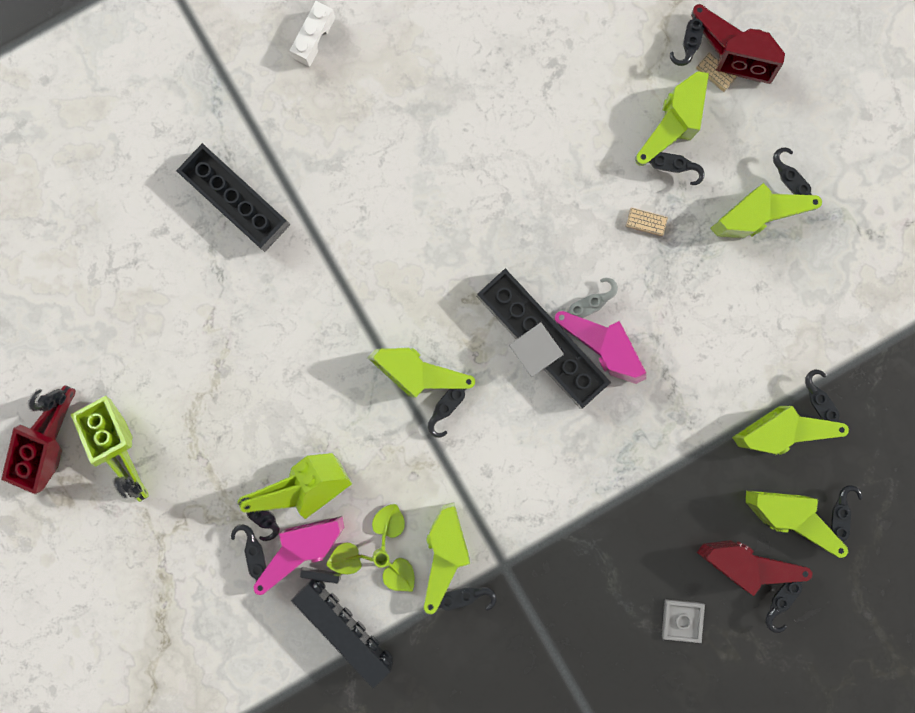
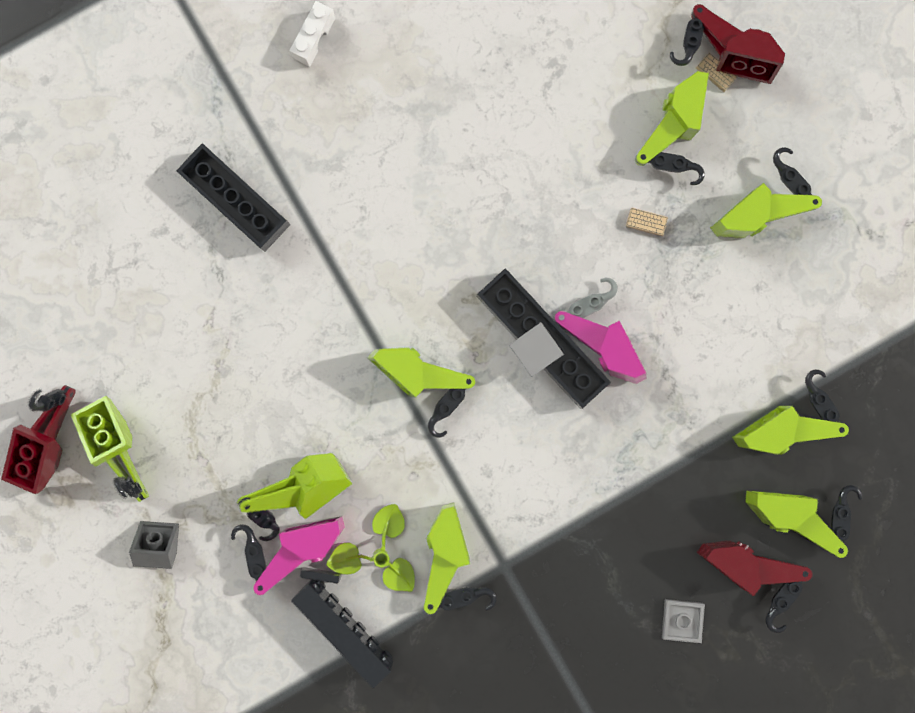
none -> dark grey slope [129,521,179,569]

